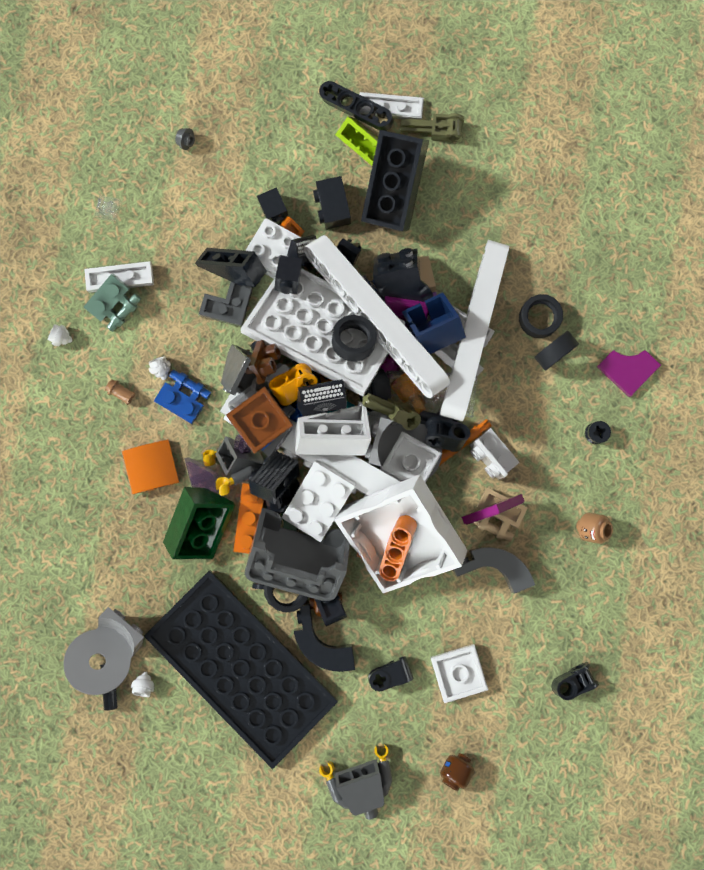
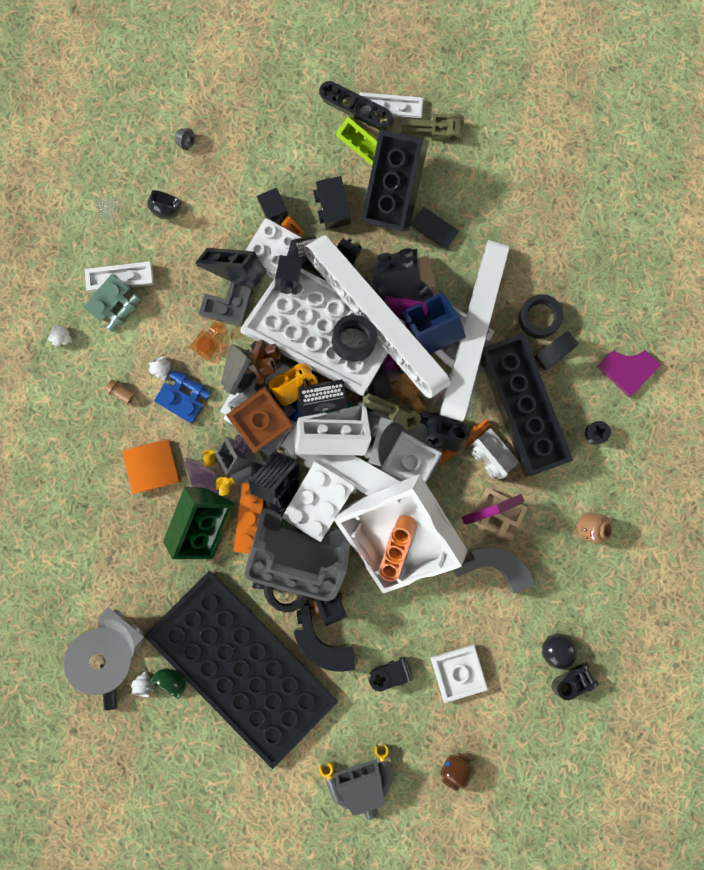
none -> black hair [147,190,182,220]
none -> dark green hair [150,668,185,699]
none -> clear orange plate [189,321,225,361]
none -> black tile [411,206,459,250]
none -> black brick [480,333,573,478]
none -> black hair [542,633,577,670]

